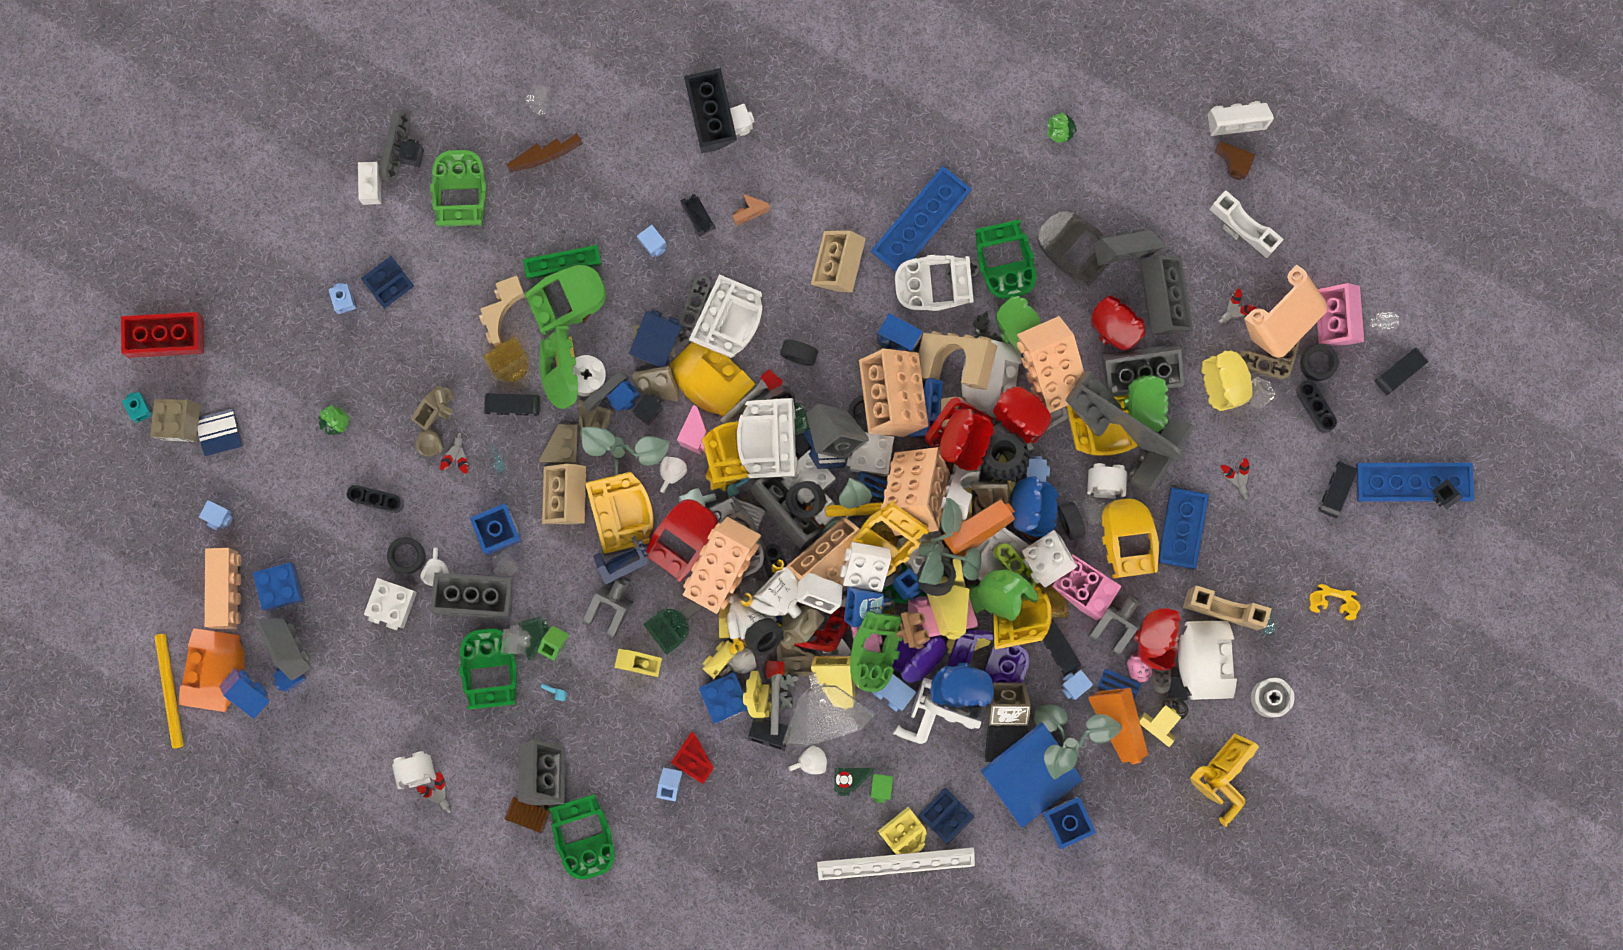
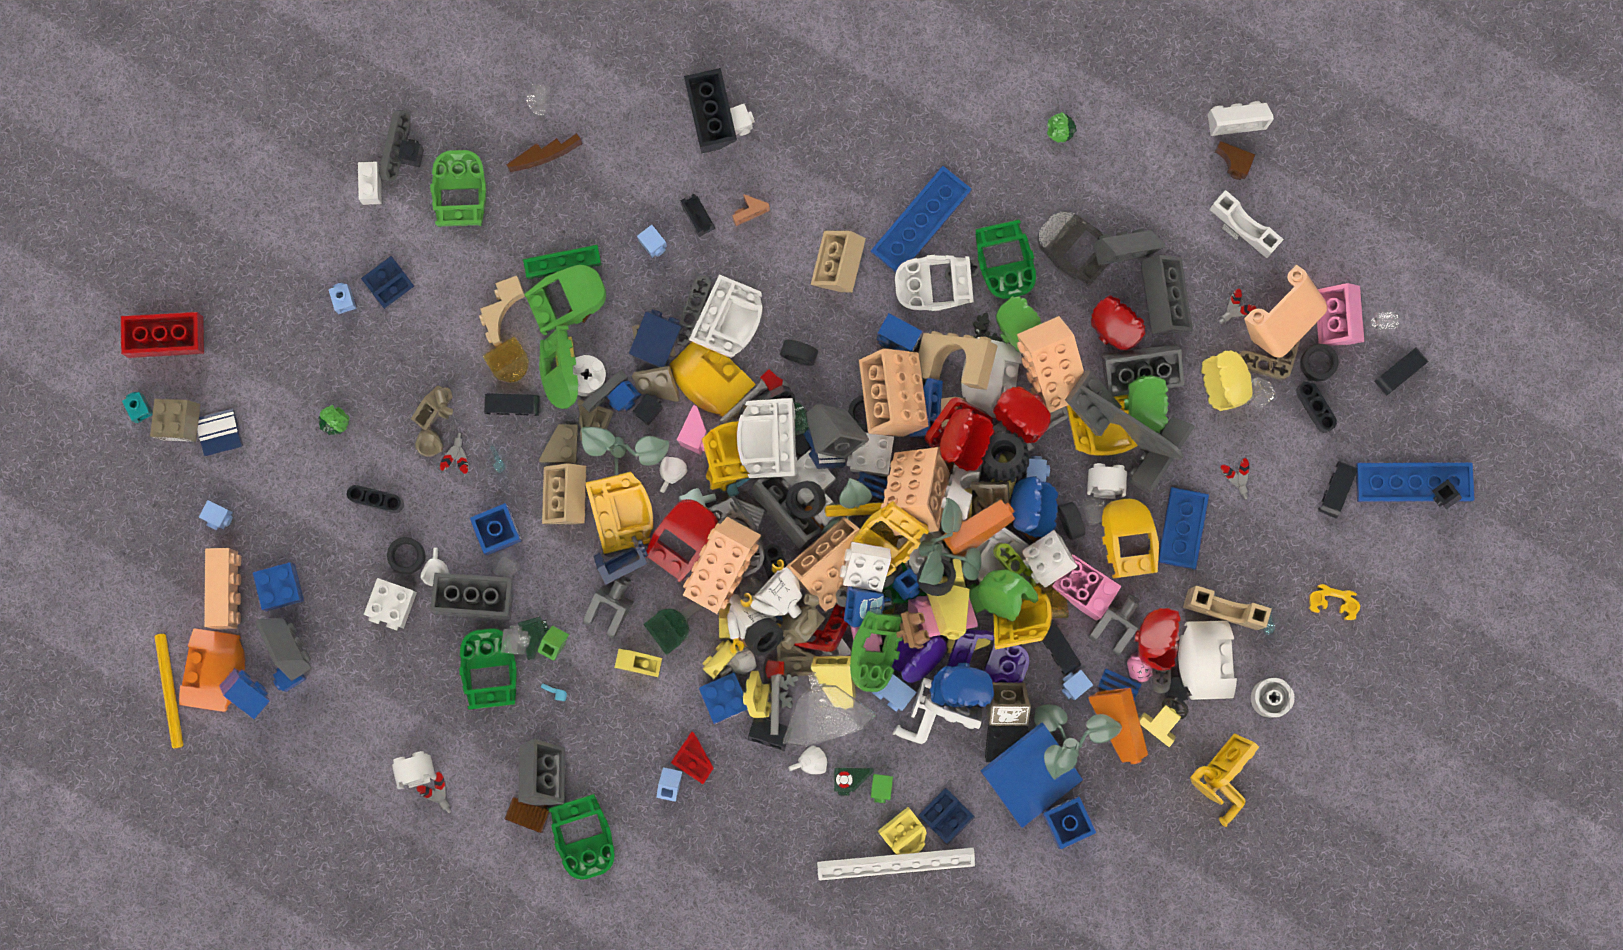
white brick [797,573,842,614] -> none

